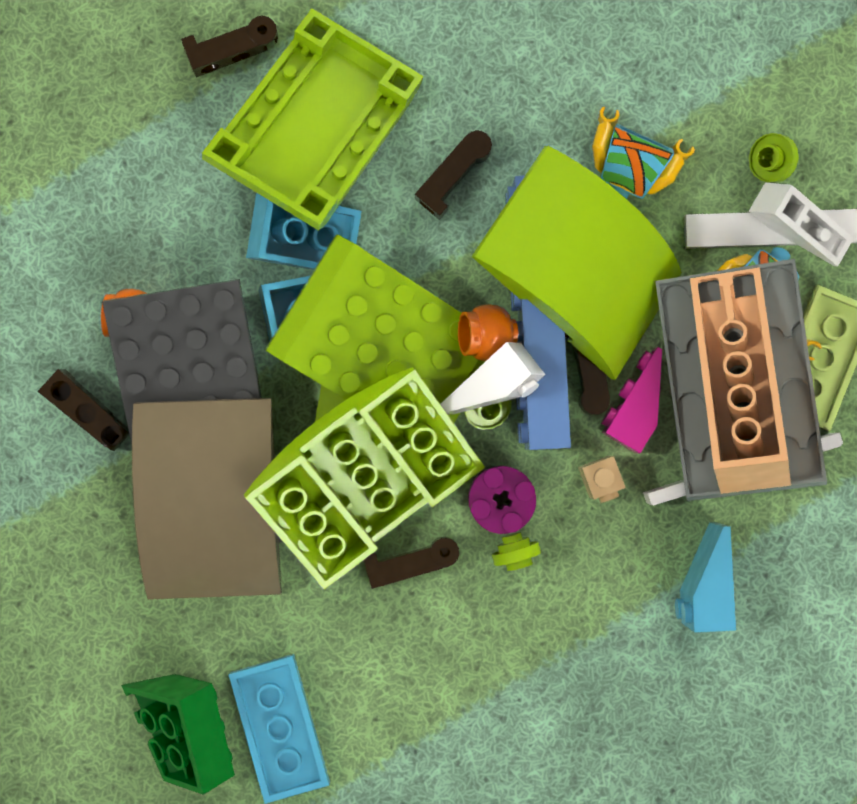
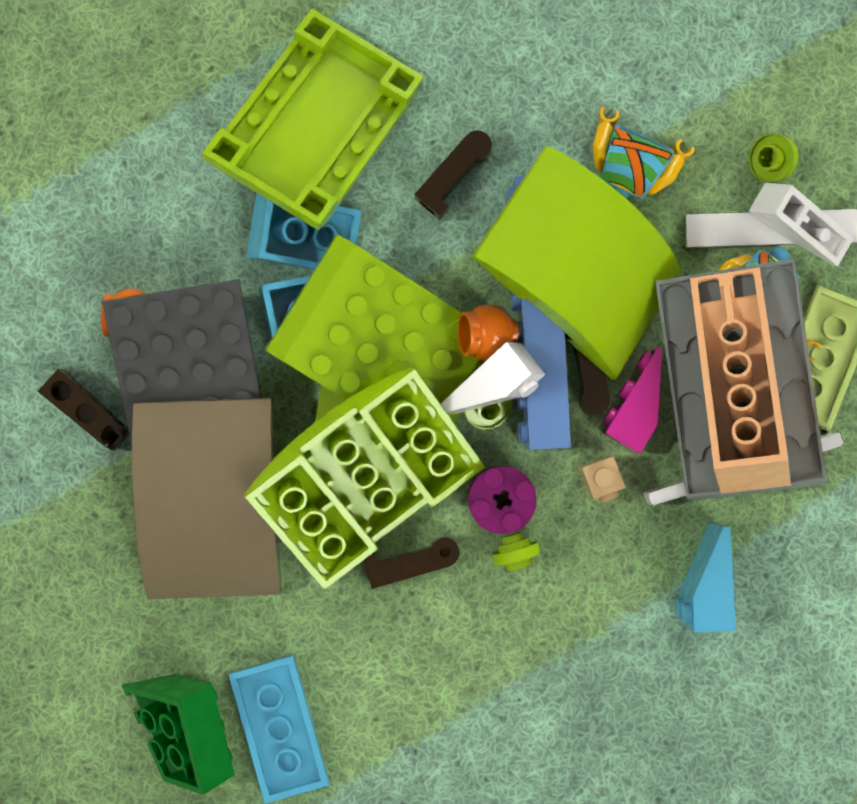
dark brown leg [181,15,278,78] -> none

